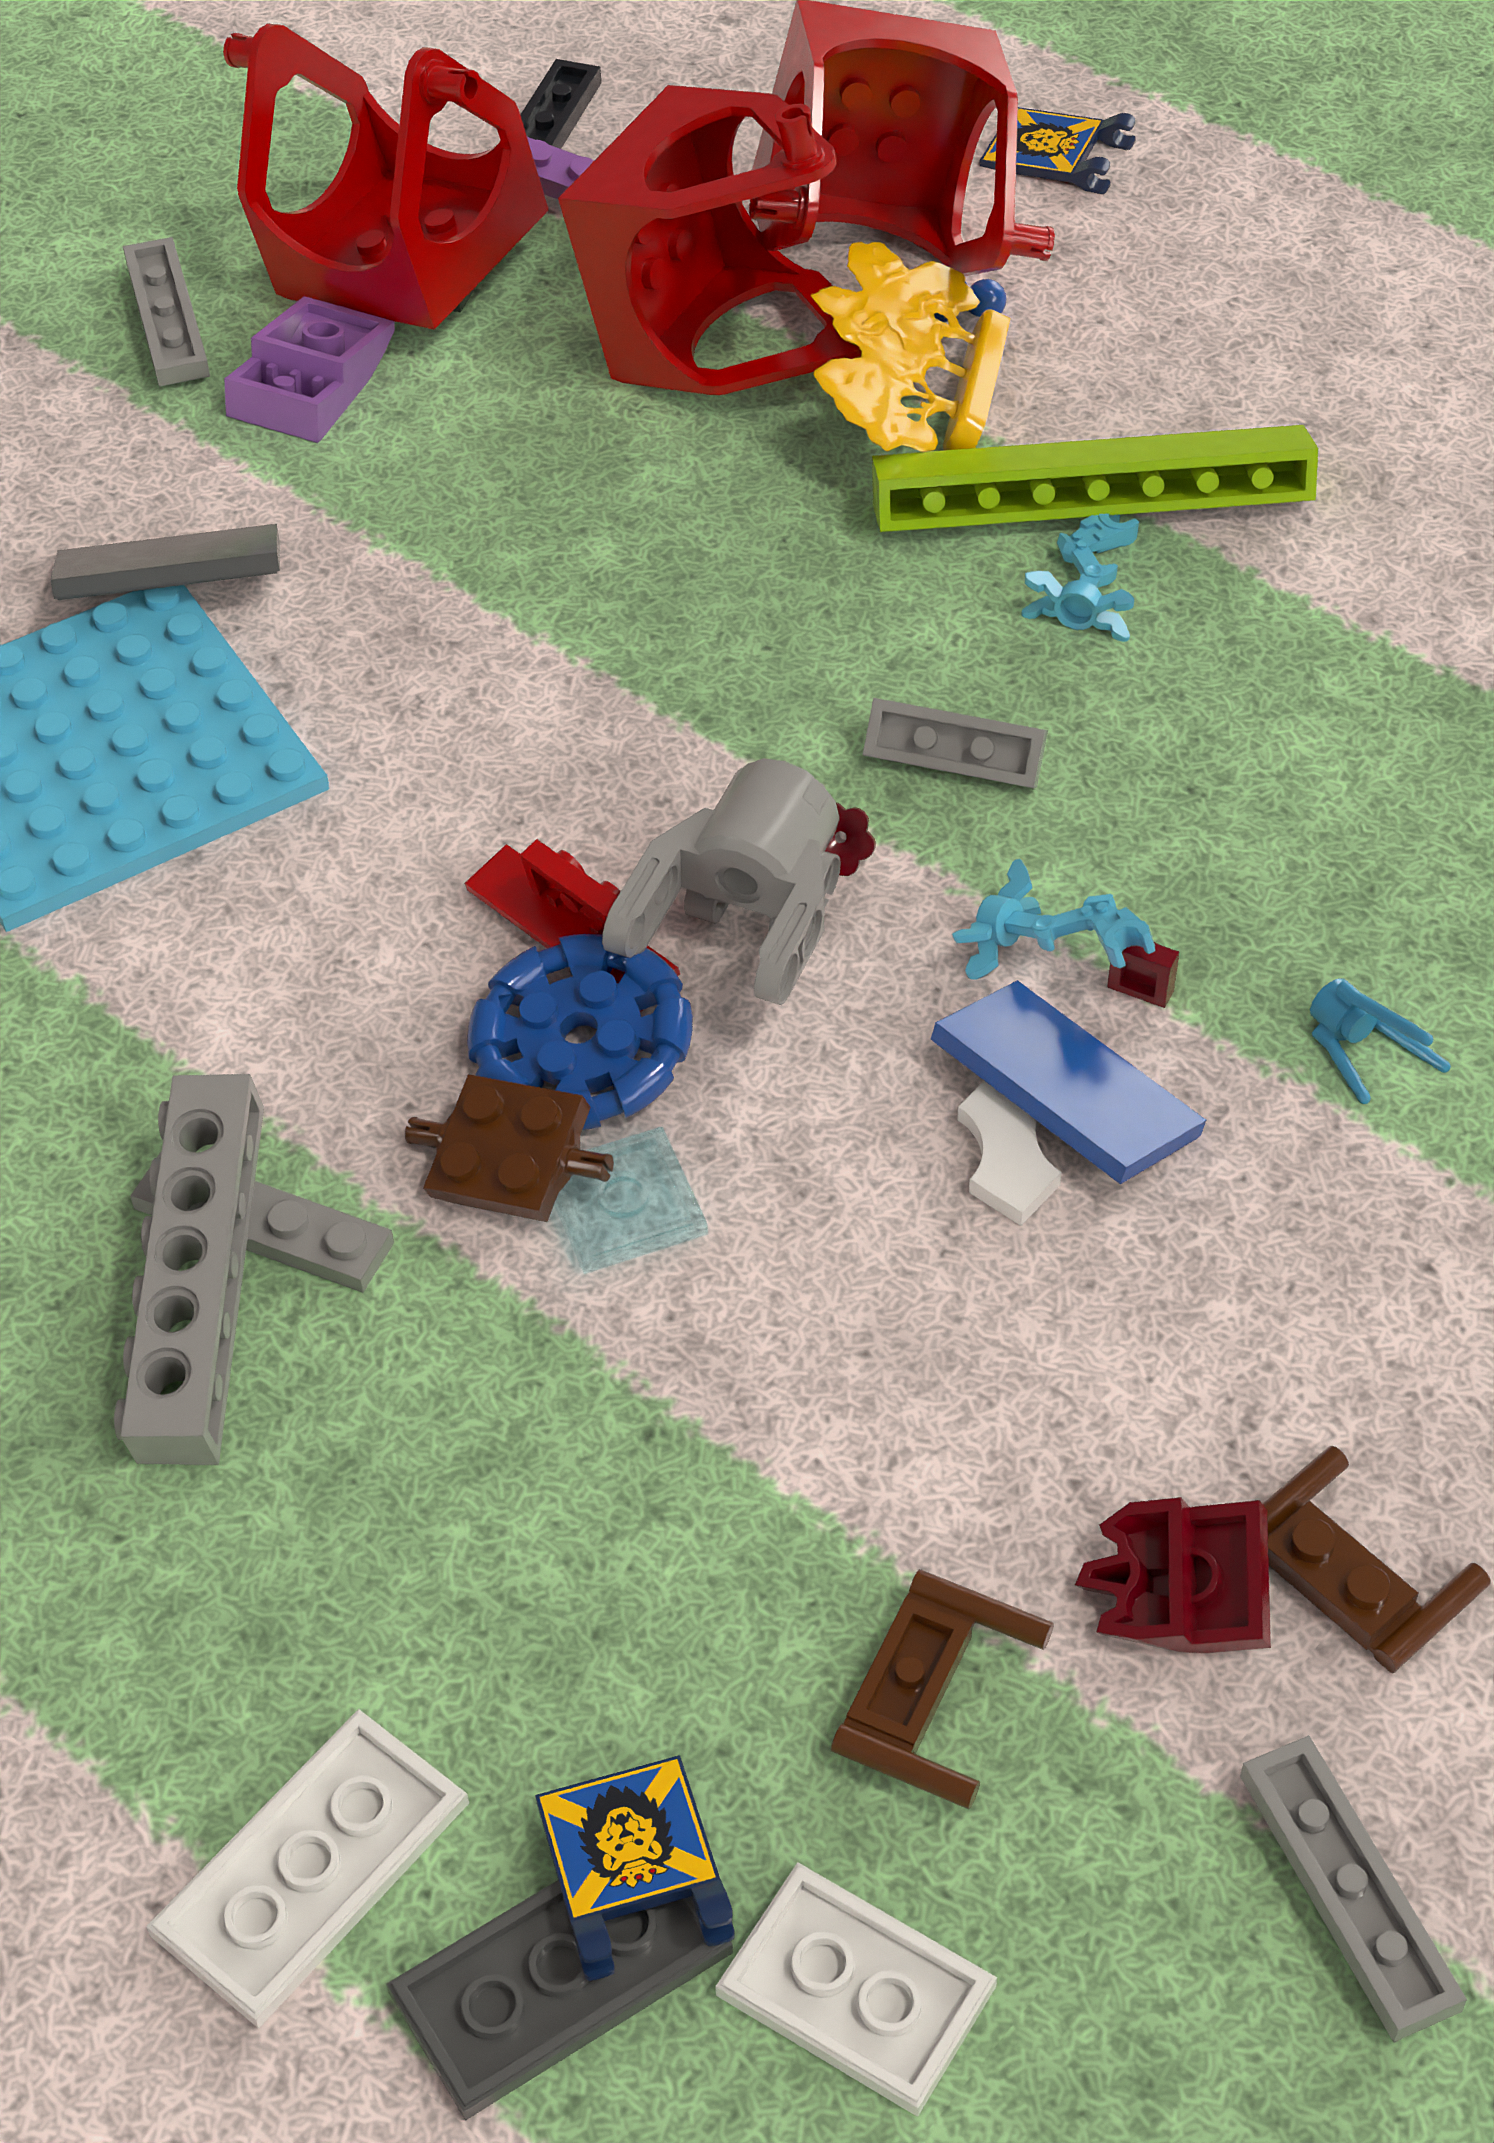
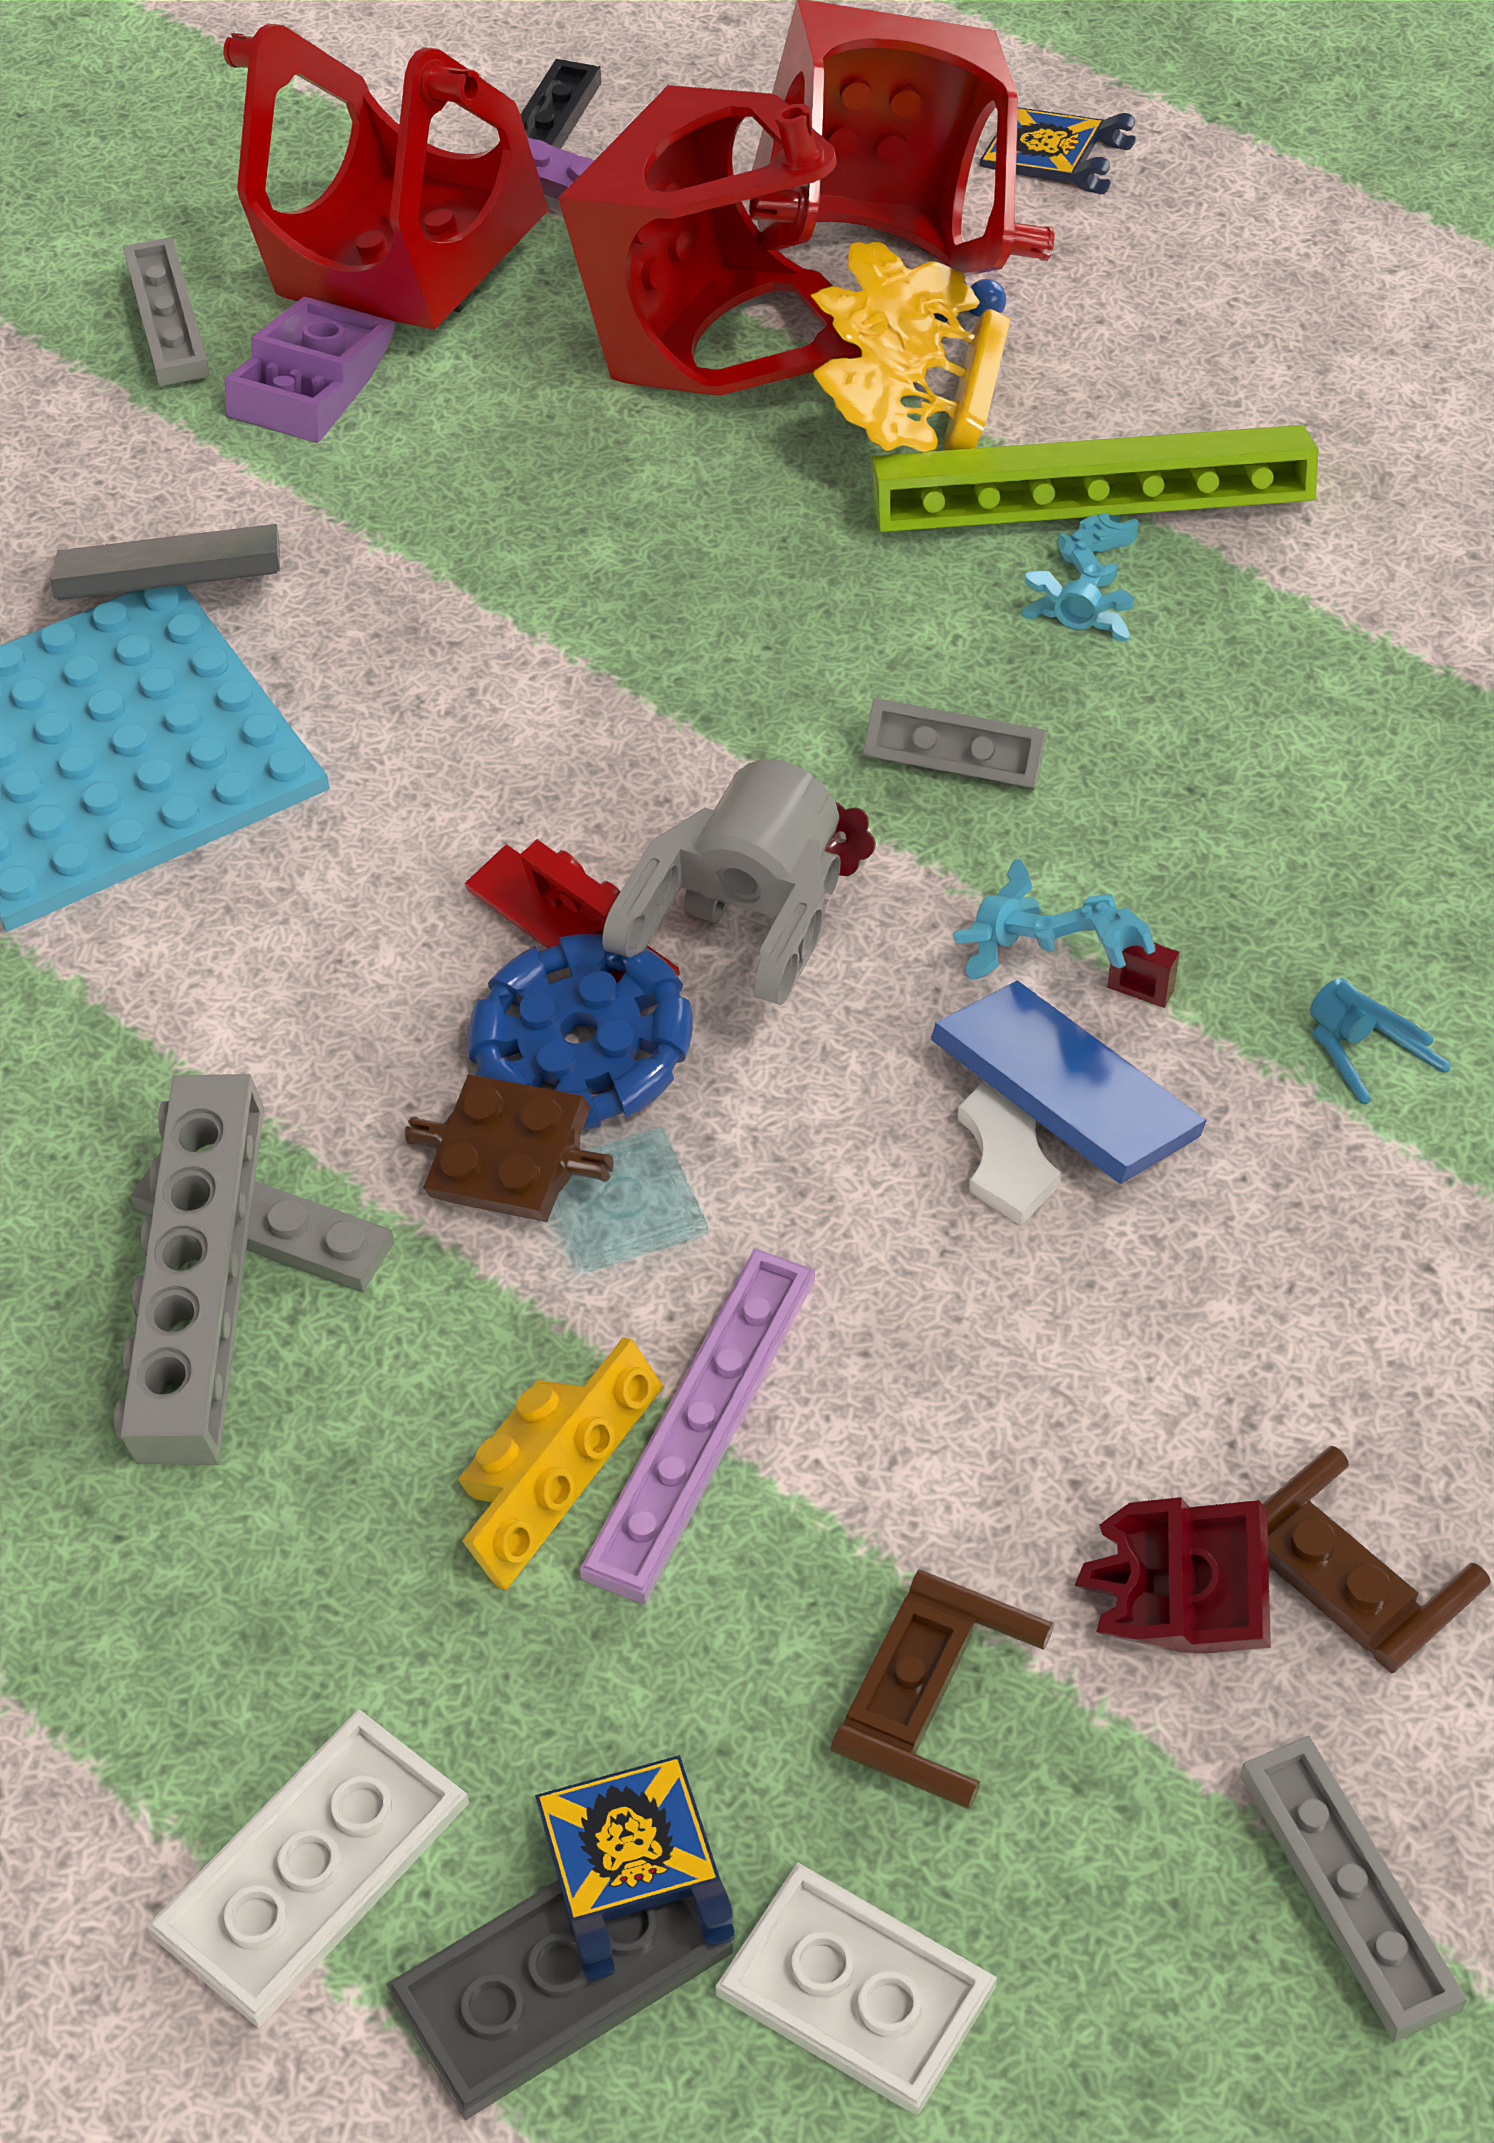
none -> yellow bracket [457,1337,664,1591]
none -> lavender tile [580,1248,815,1605]

